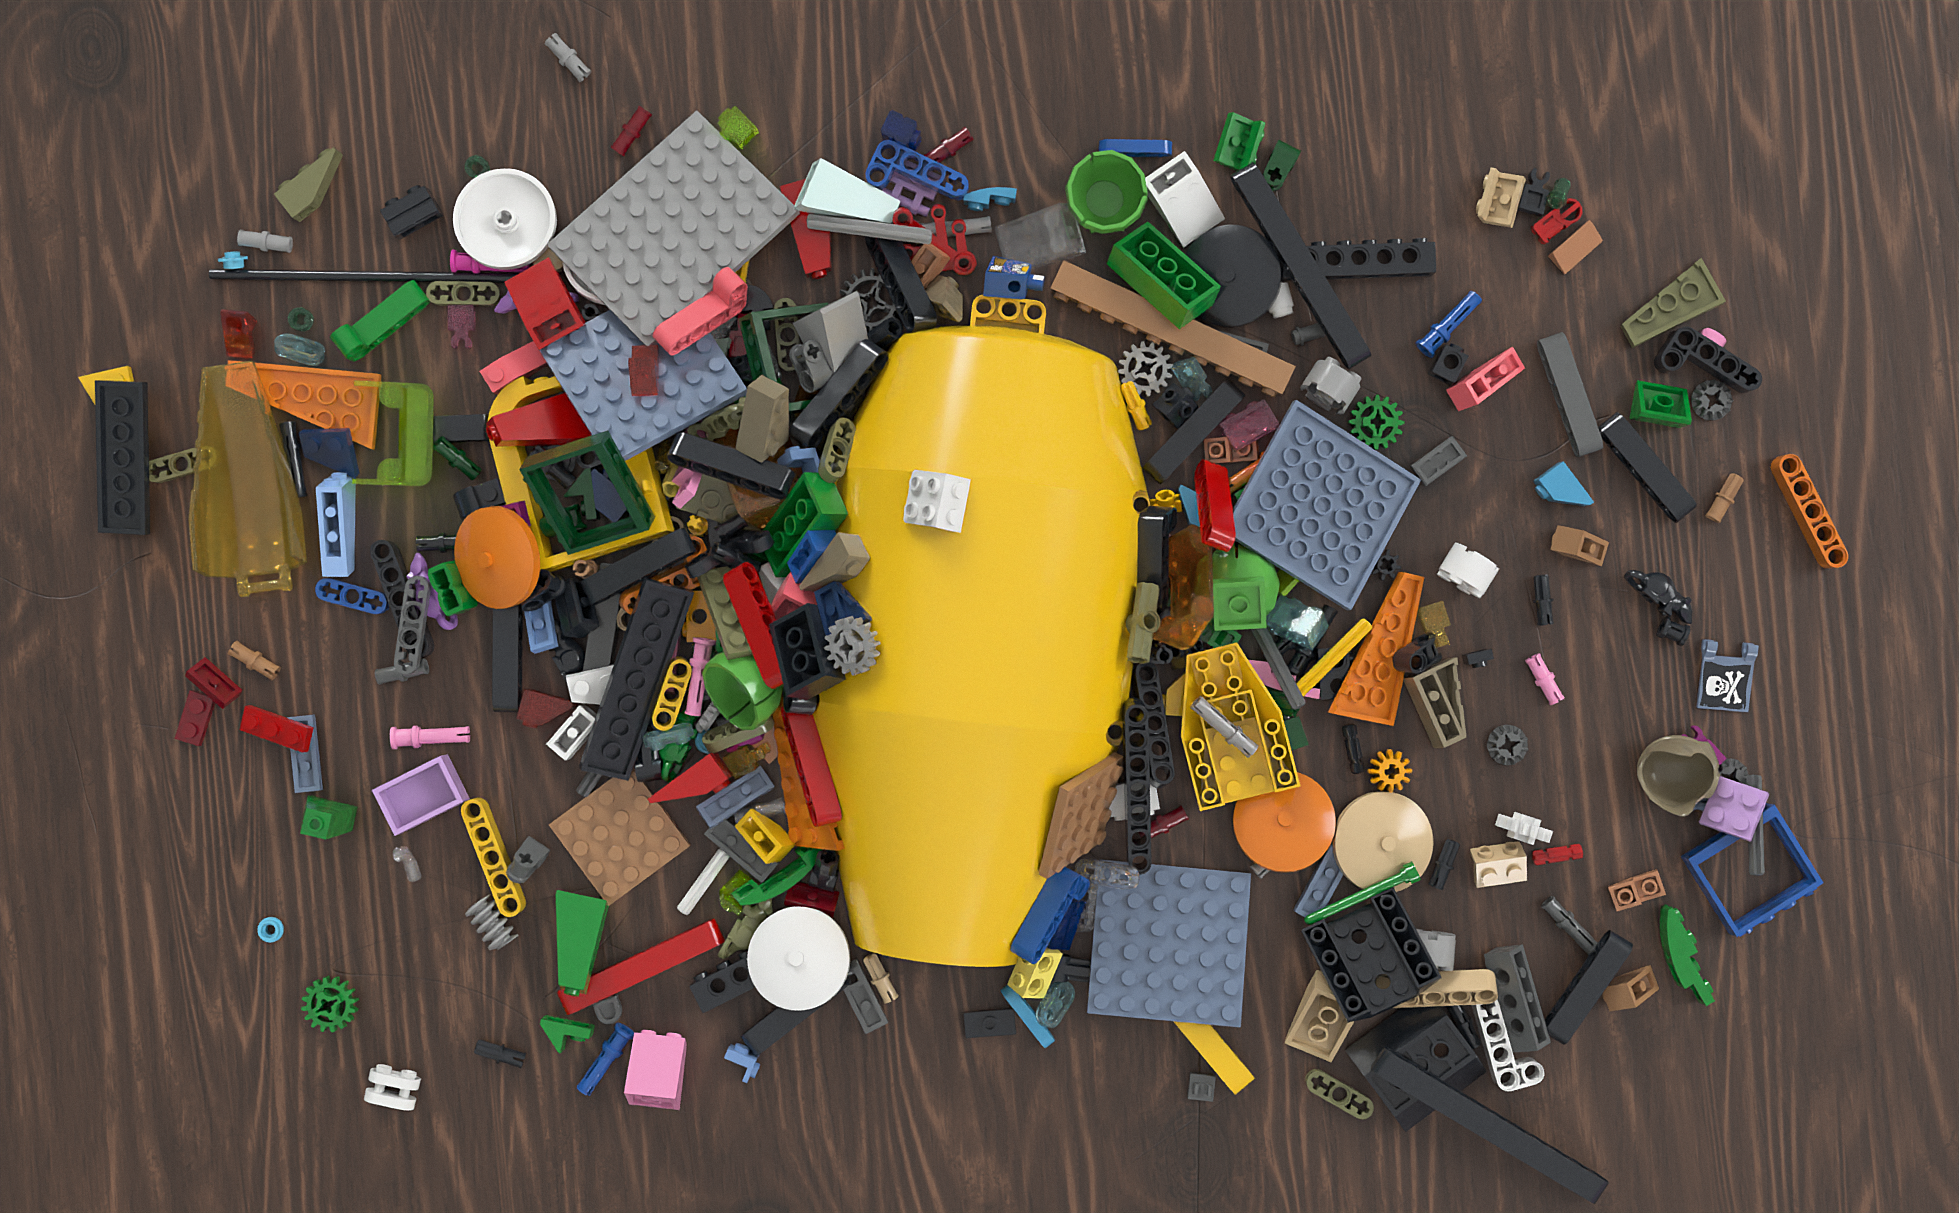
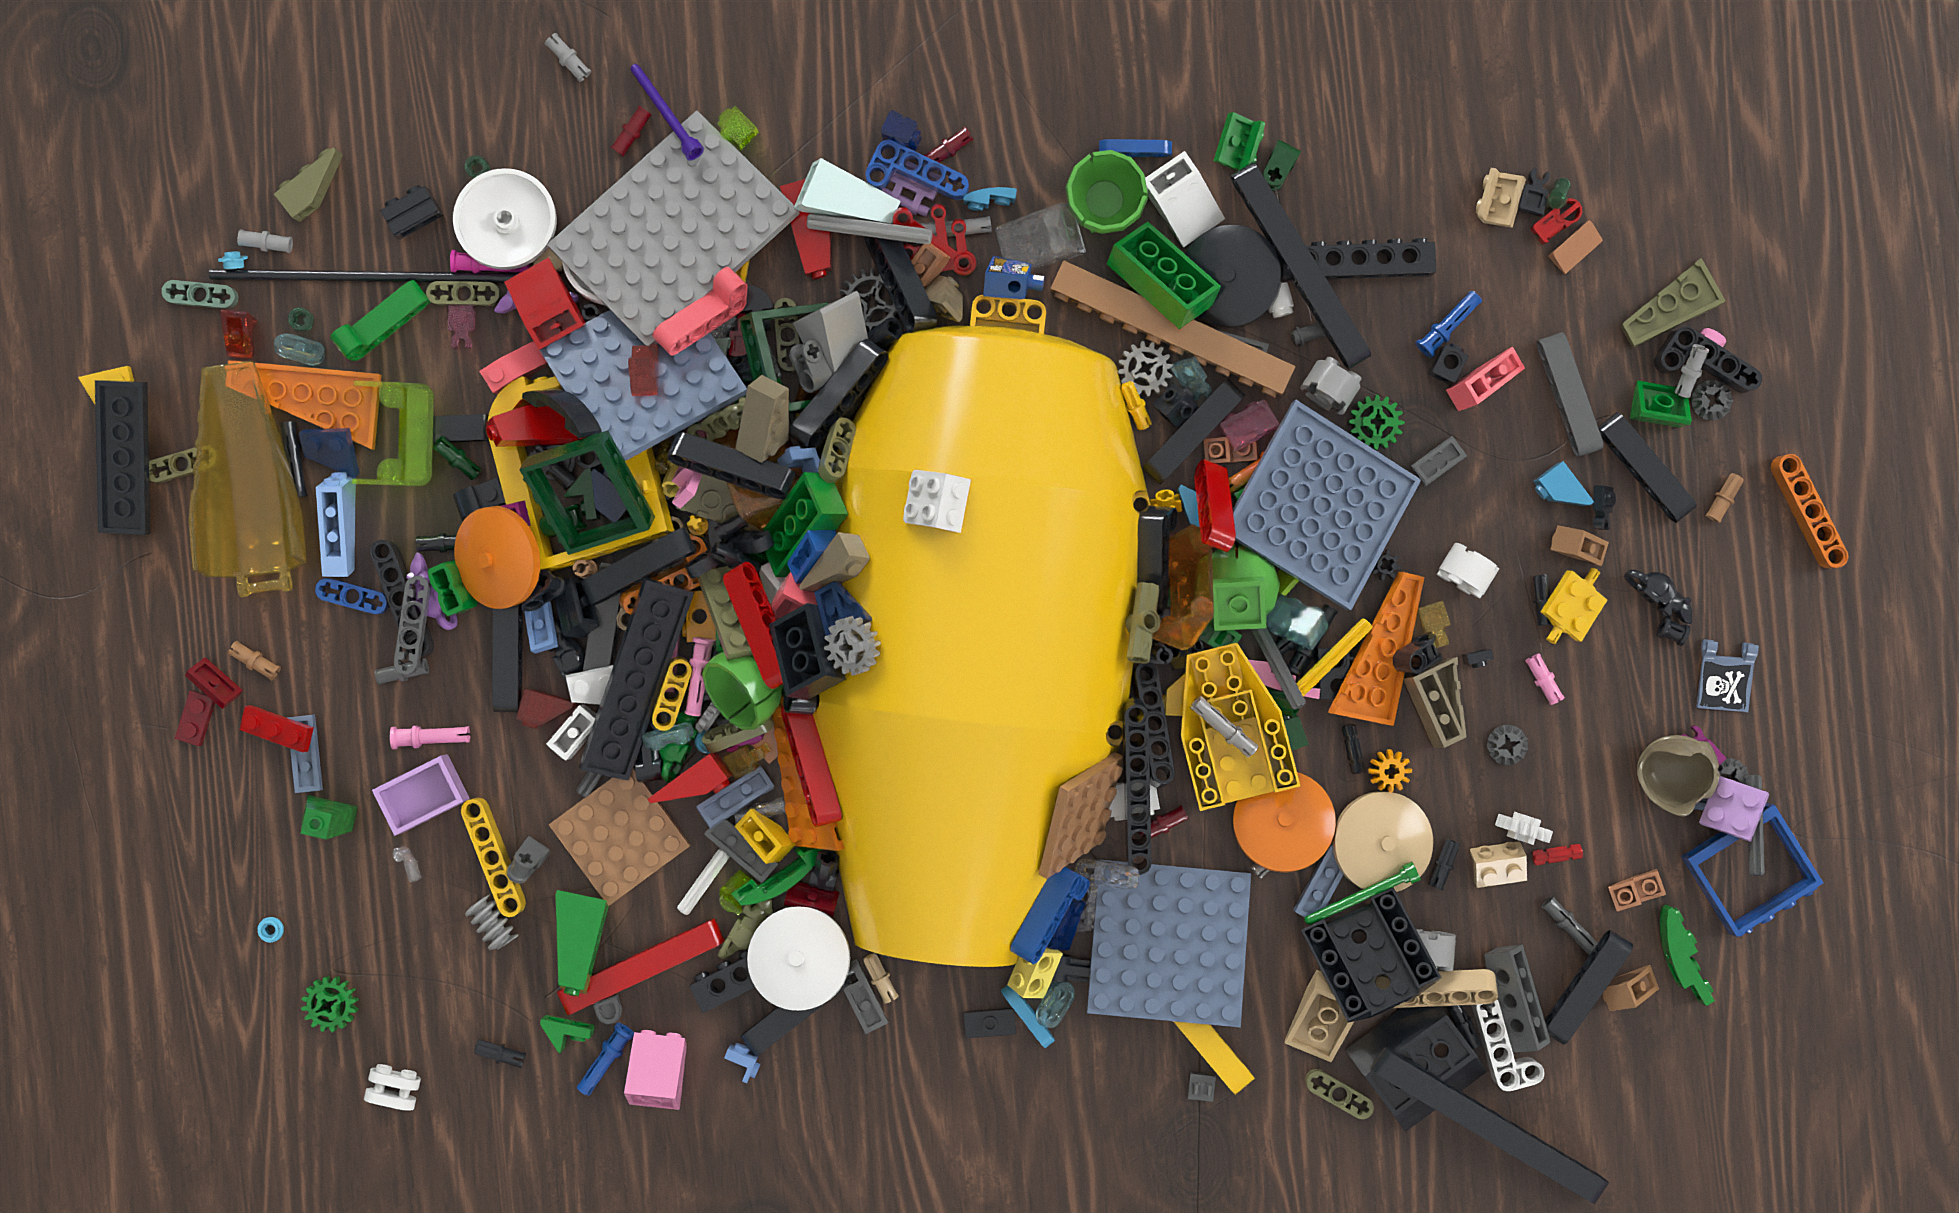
none -> sand green beam [162,280,239,309]
none -> black slope [522,388,602,438]
none -> dark purple piece [630,64,704,161]
none -> yellow plate [1541,568,1607,644]
none -> black plate [1592,485,1616,530]
none -> light grey pin [1674,344,1709,398]

